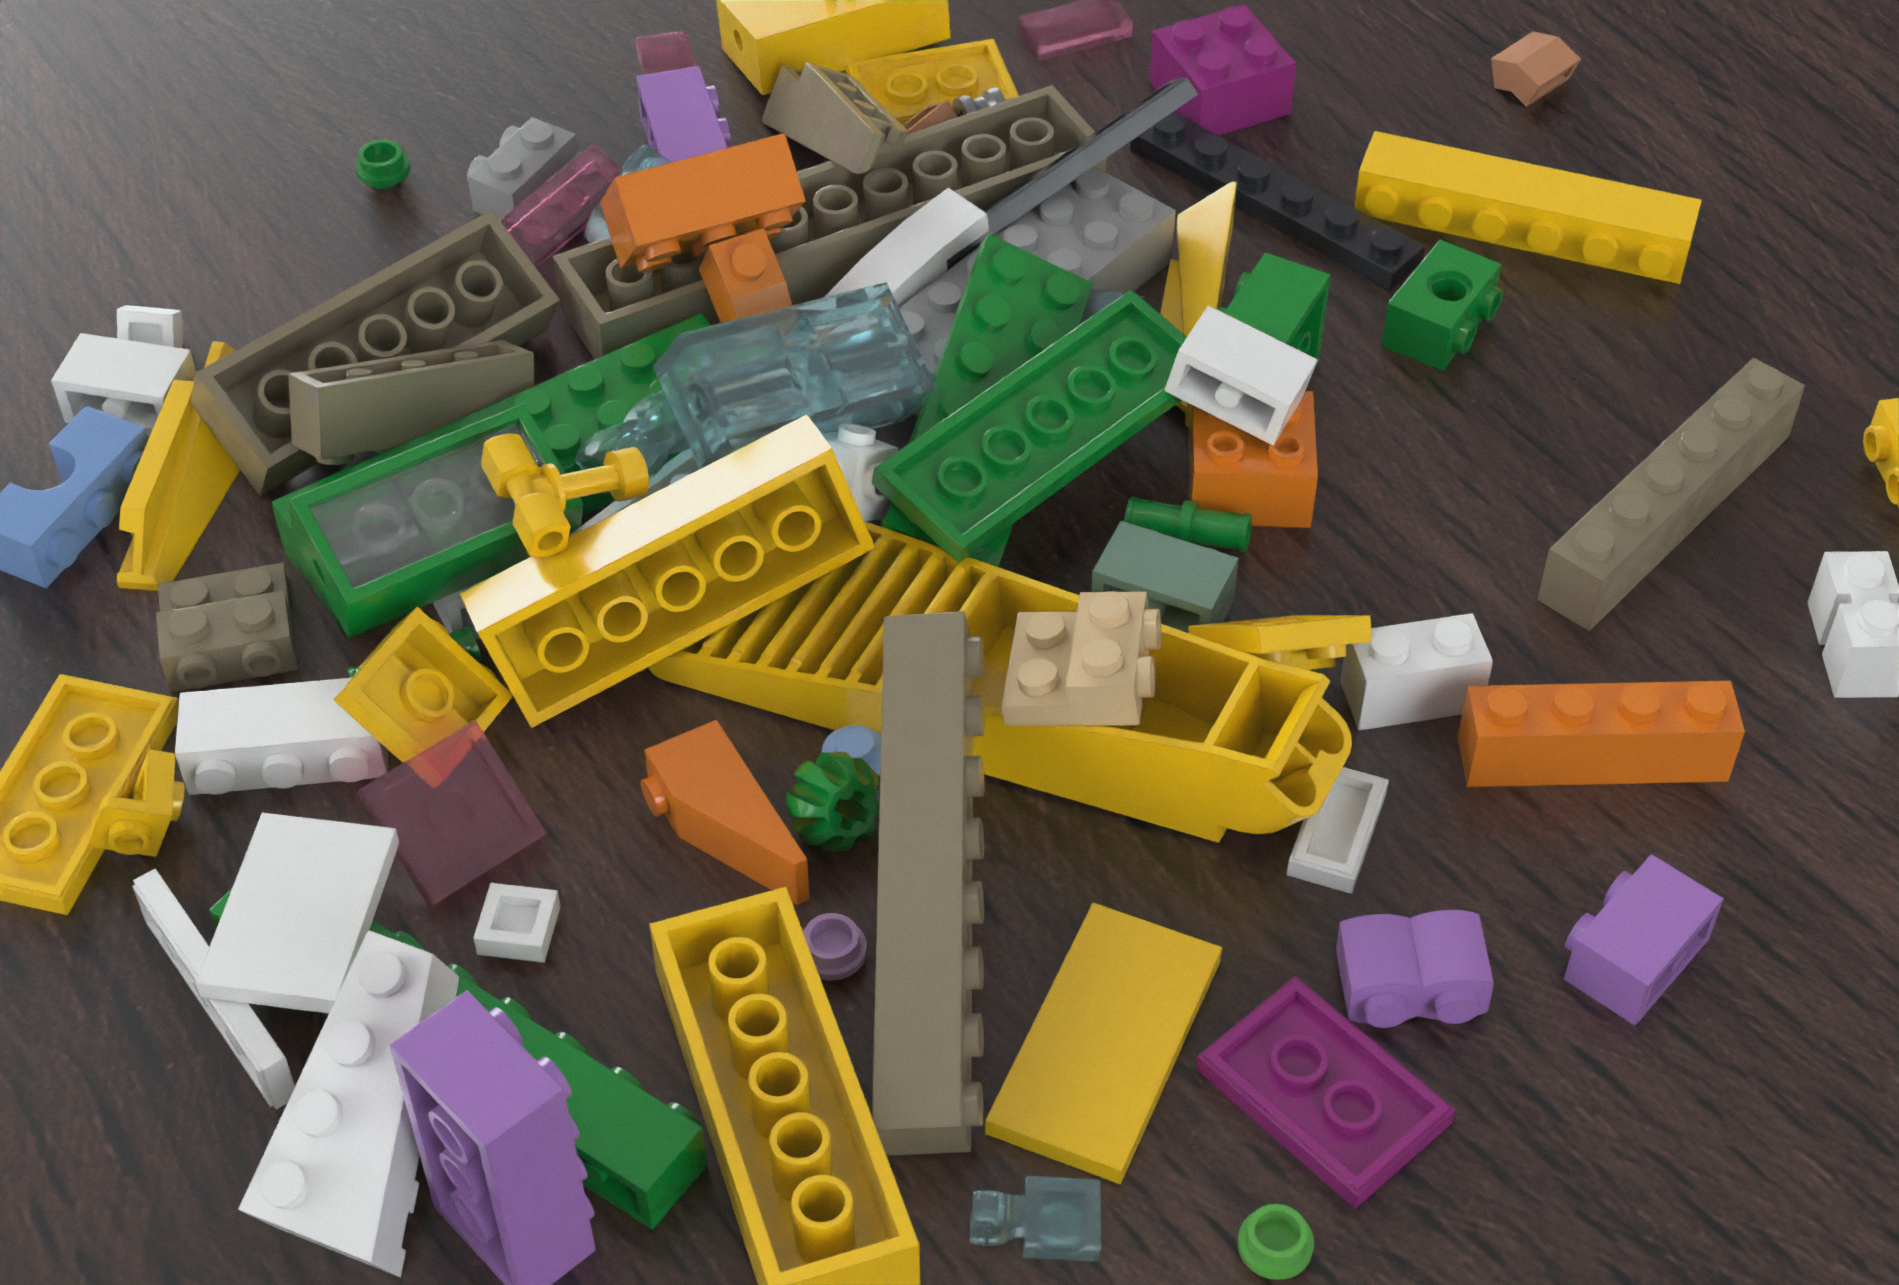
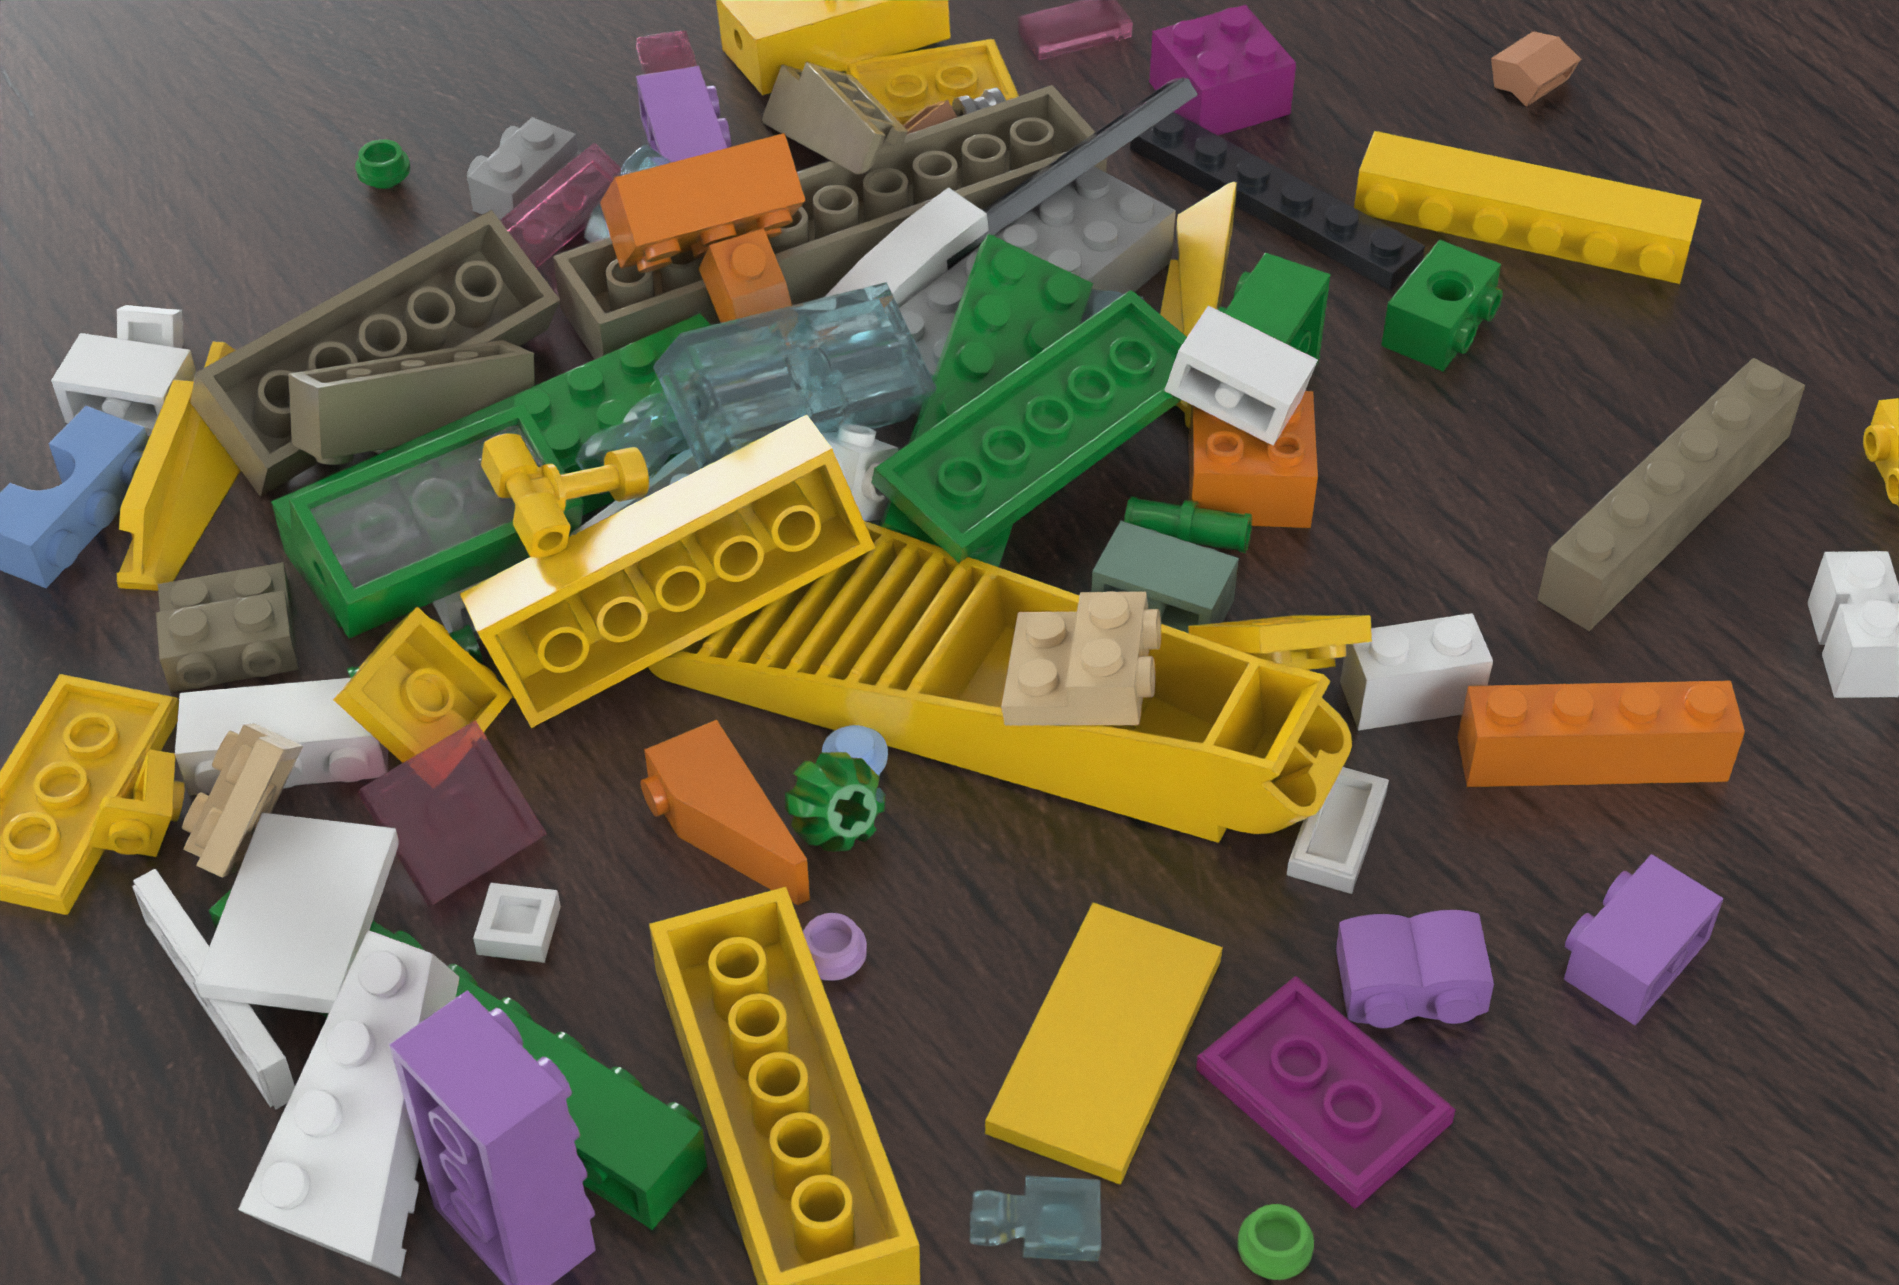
dark tan brick [872,611,985,1156] -> none
none -> tan plate [182,723,303,877]

